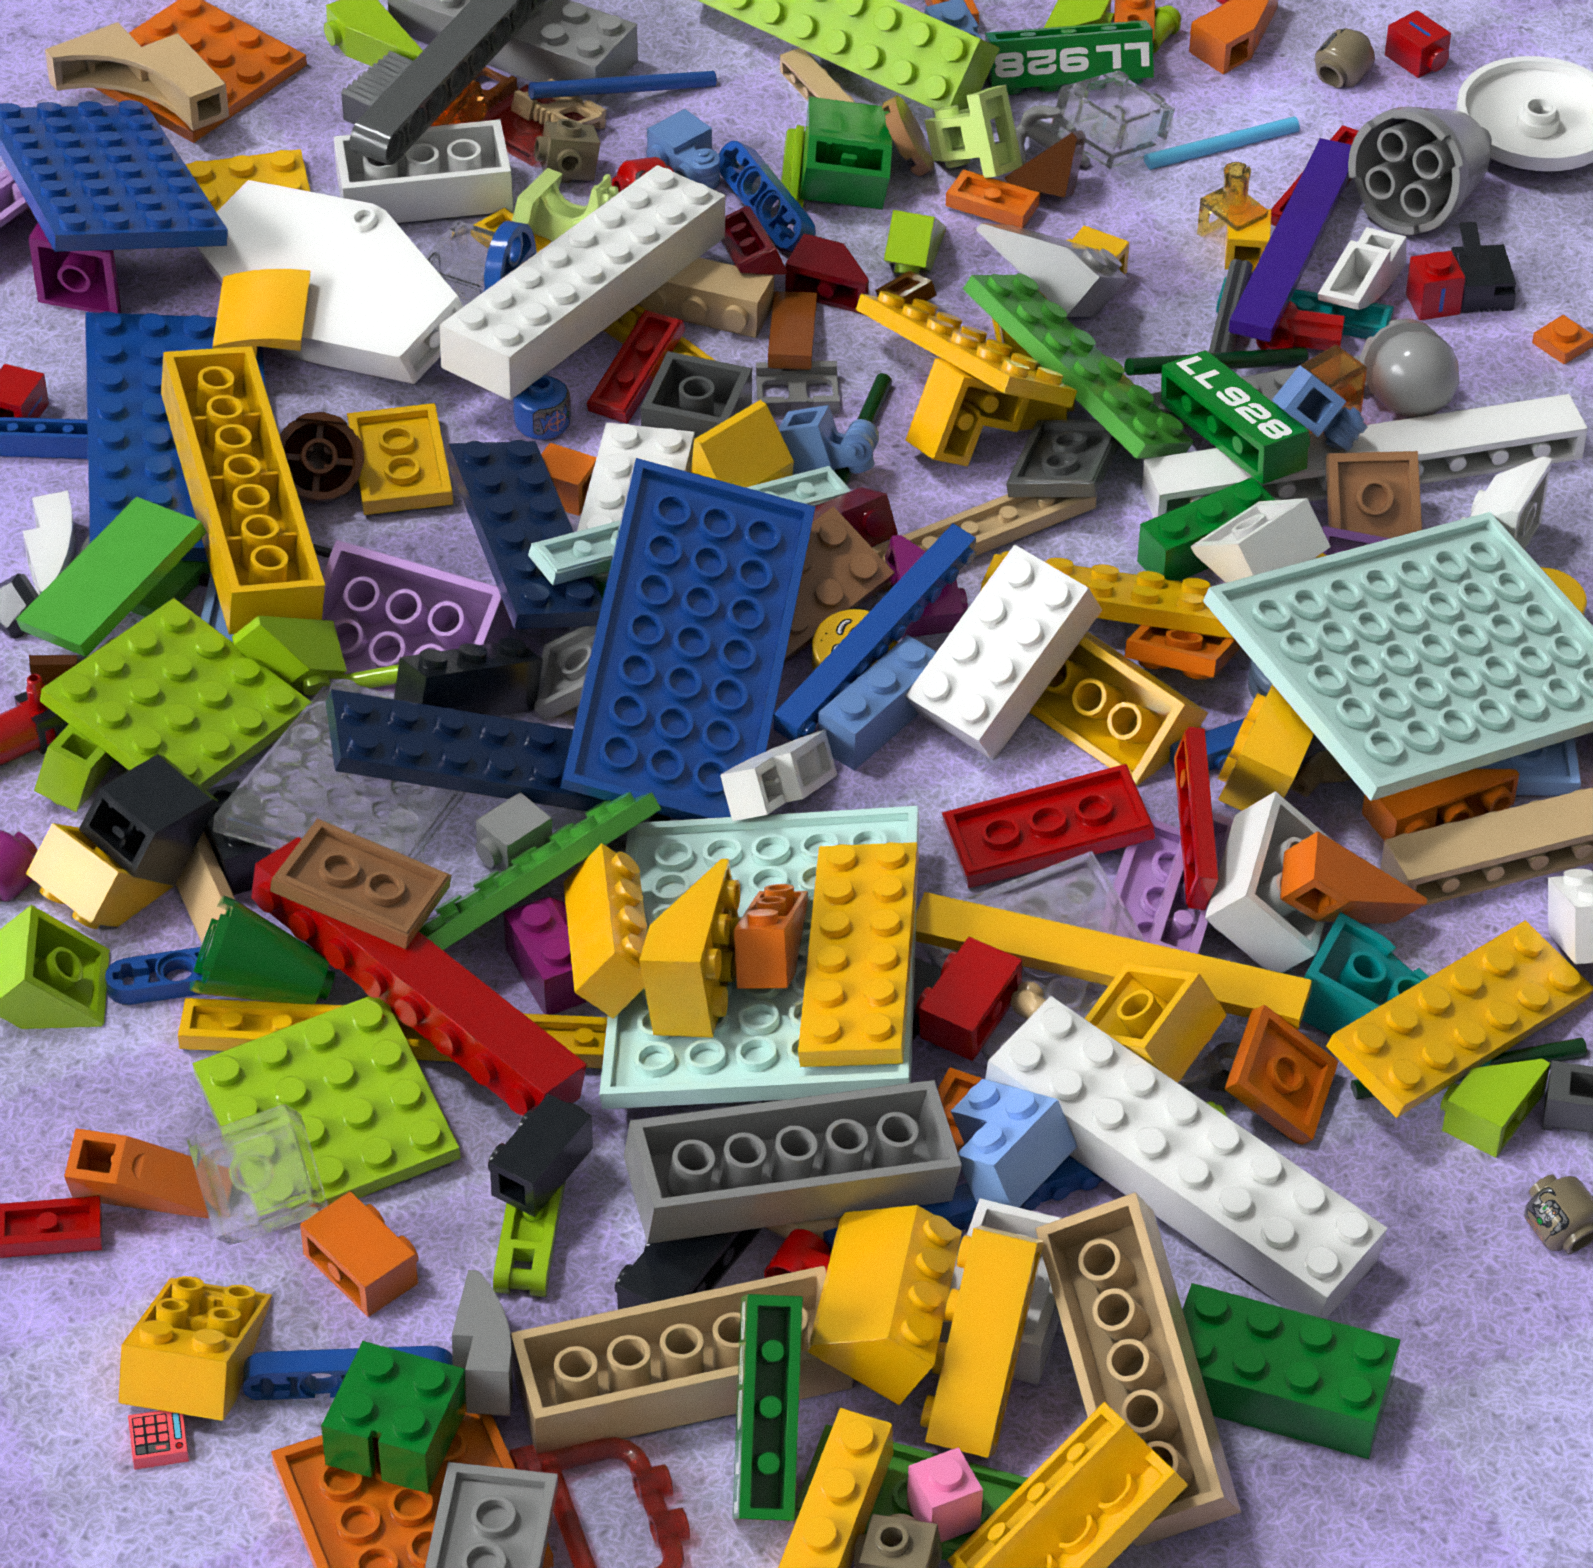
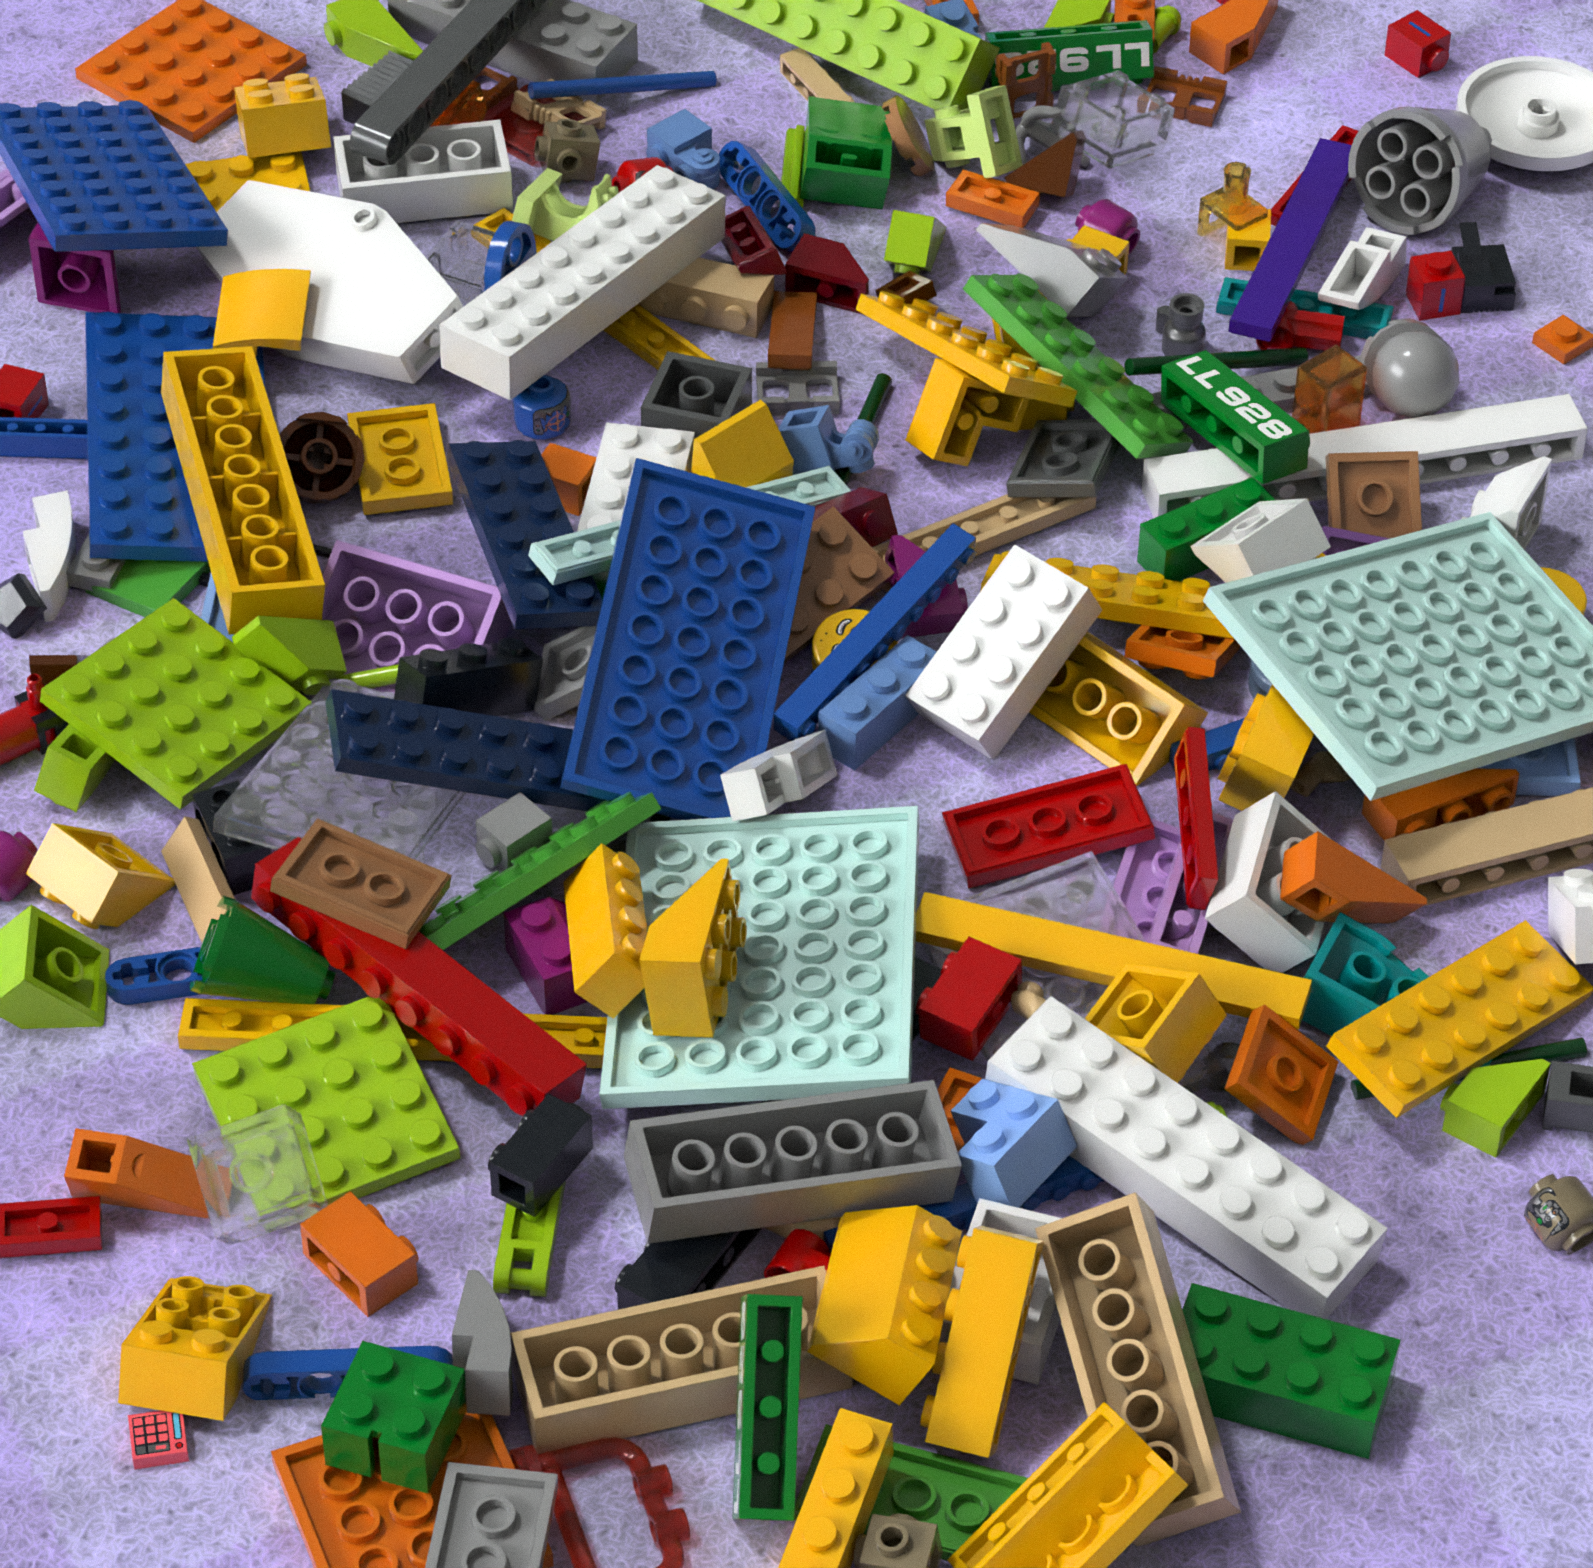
bright green tile [16,496,207,657] -> none
tan arch [45,22,229,131] -> none
black slope [79,754,219,886] -> none
red tile [586,310,686,424] -> none
orange slope [734,884,808,989] -> none
yellow plate [798,842,919,1067] -> none
bright pink brick [907,1447,983,1543] -> none
medium azure bar [1144,116,1300,170] -> none
dark grey axle [1209,259,1253,353] -> none
medium blue brick [1272,365,1368,452] -> none
dark tan head [1314,28,1375,88] -> none
none -> yellow brick [234,73,331,158]
none -> dark orange piece [996,42,1056,119]
none -> magenta head [1075,199,1140,256]
none -> dark orange piece [1139,66,1227,127]
none -> flat silver piece [1156,293,1206,356]

